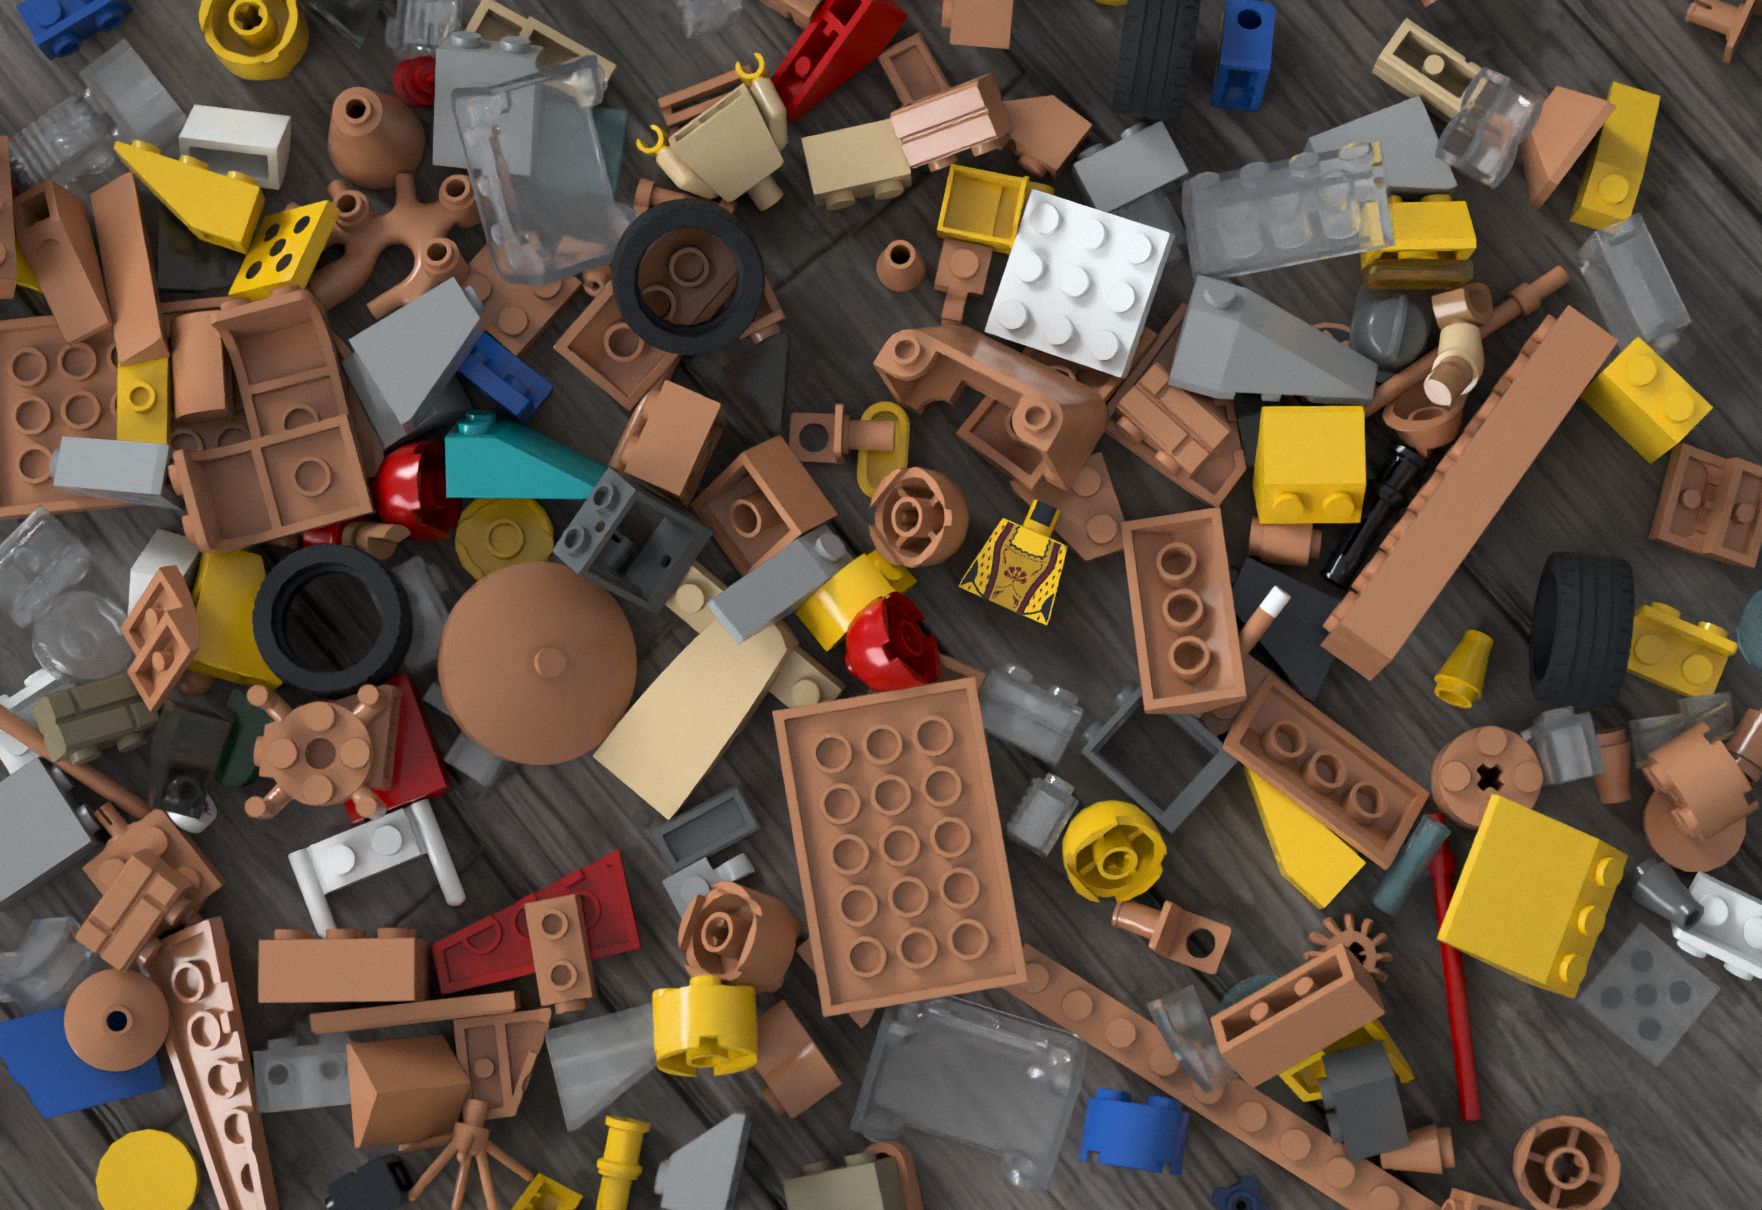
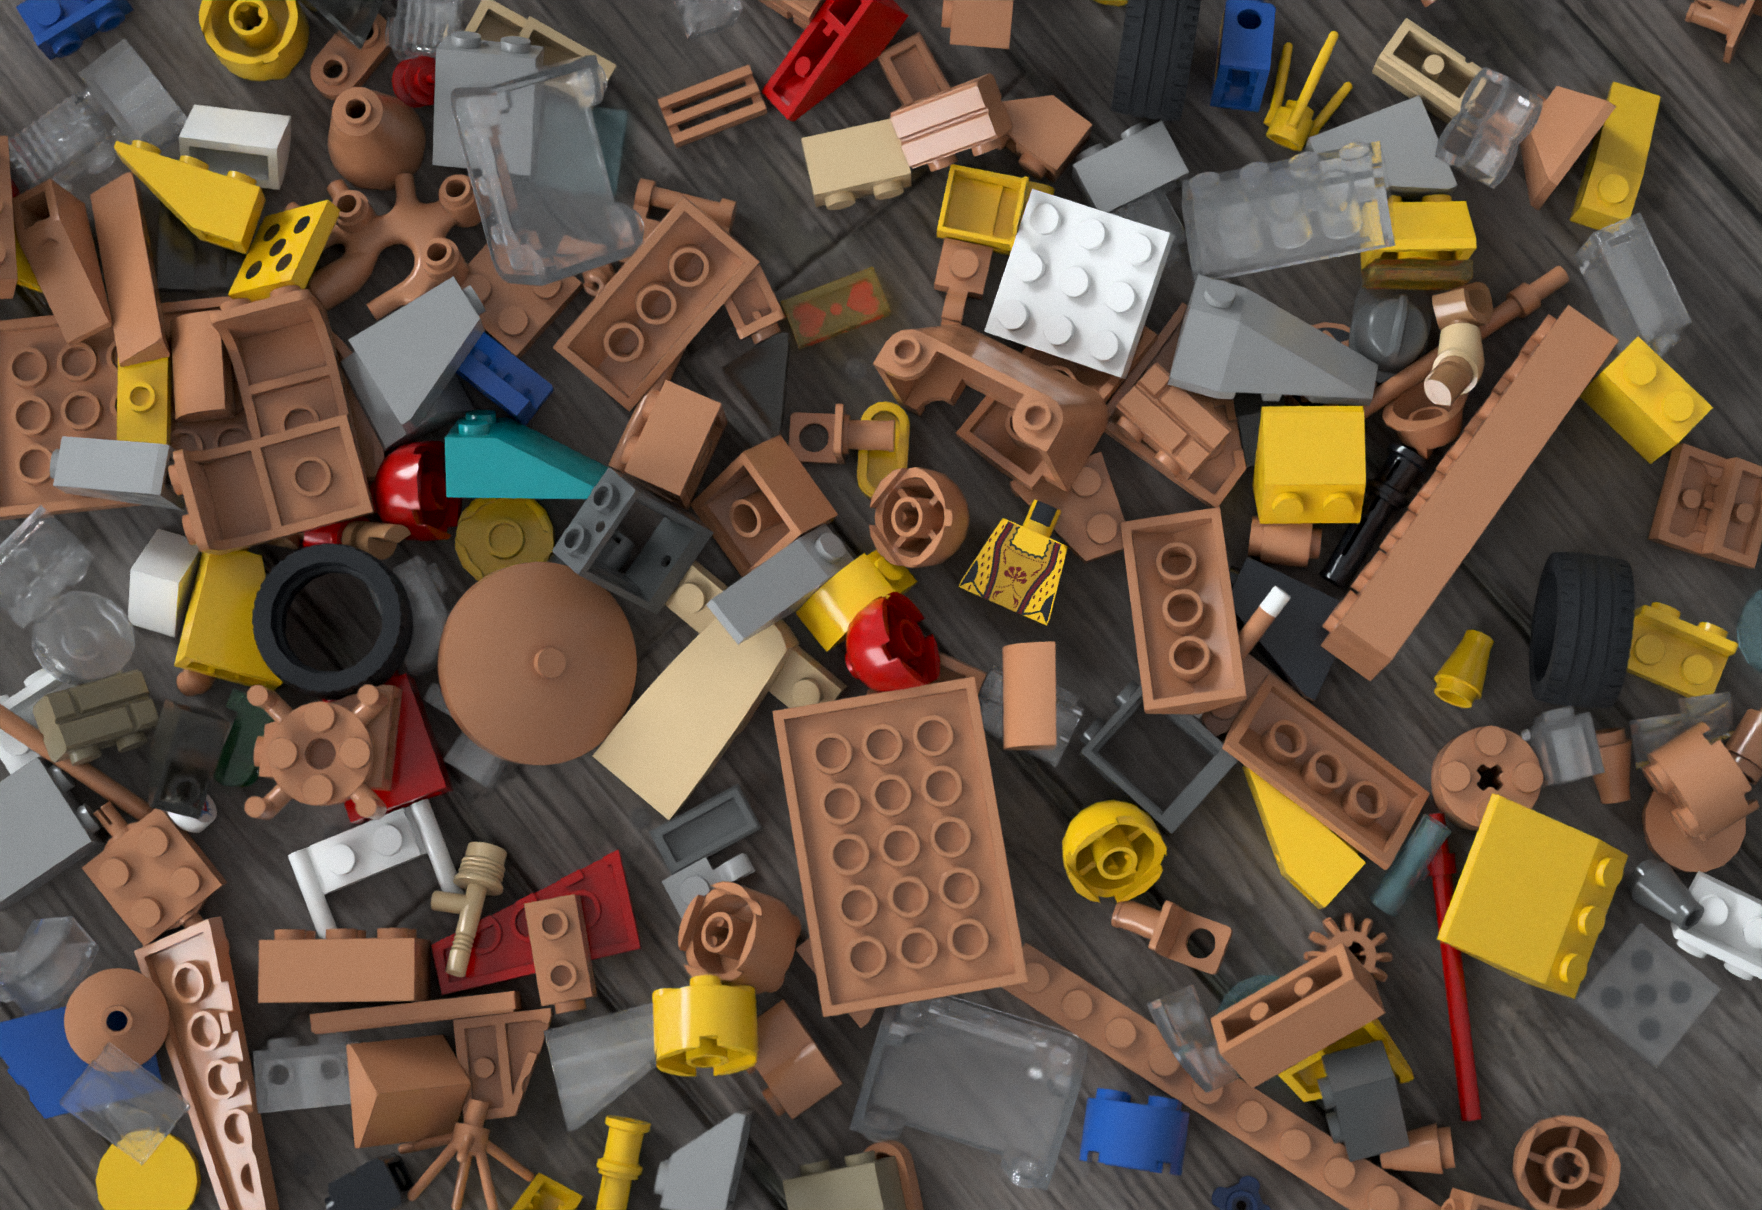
nougat brick [75,848,194,973] -> none
nougat slope [120,565,200,712] -> none
black tyre [611,198,765,356] -> none
tan torso [637,53,788,211] -> none
nougat cone [876,240,926,292] -> none
clear brick [1004,773,1079,859] -> none
none -> clear plate [60,1042,191,1166]
none -> nougat plate [310,10,393,101]
none -> tan piece [431,842,507,977]
none -> clear yellow tile [781,266,891,350]
none -> nougat brick [1002,642,1057,750]
none -> yellow plant [1263,31,1353,151]

